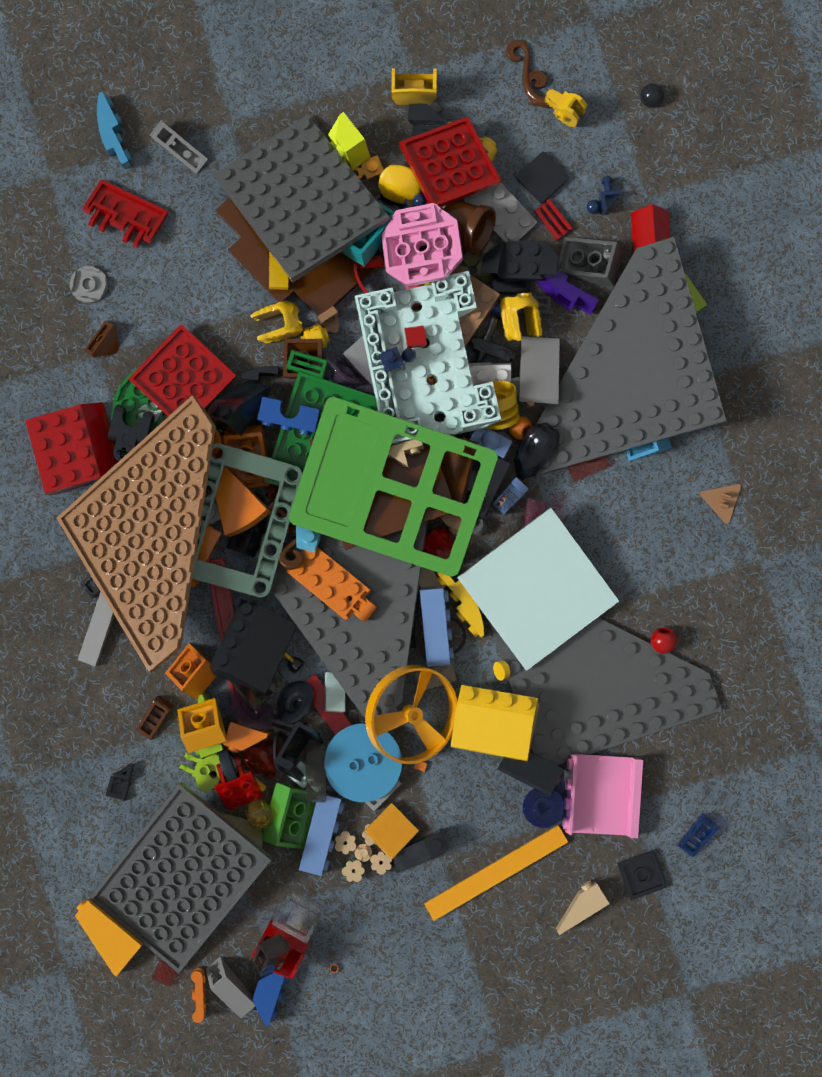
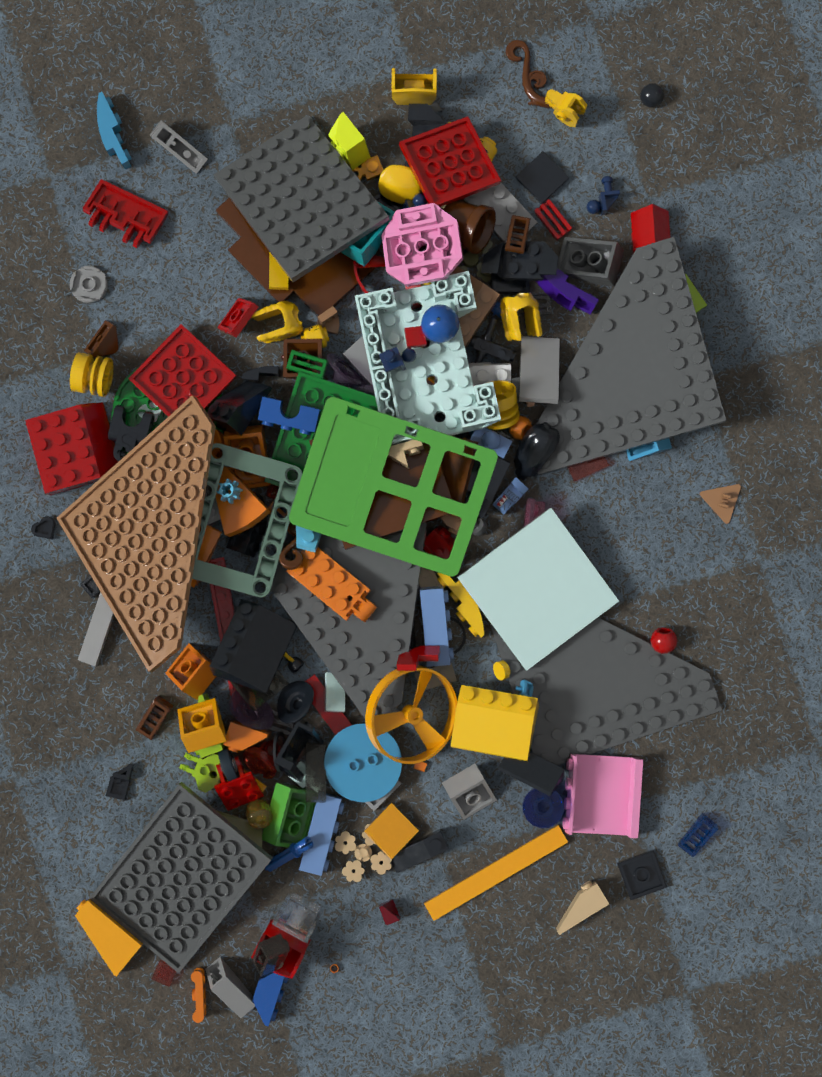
none -> black tile [31,516,56,540]
none -> yellow wheel [70,352,113,397]
none -> medium azure gear [217,479,243,504]
none -> red tile [218,297,259,338]
none -> blue axle [265,837,313,872]
none -> dark red slope [379,899,400,925]
none -> red tile [396,646,440,671]
none -> blue helmet [421,304,460,343]
none -> light grey slope [442,763,497,820]
none -> reddish brown slope [505,215,531,254]
none -> dark azure piece [516,679,533,697]

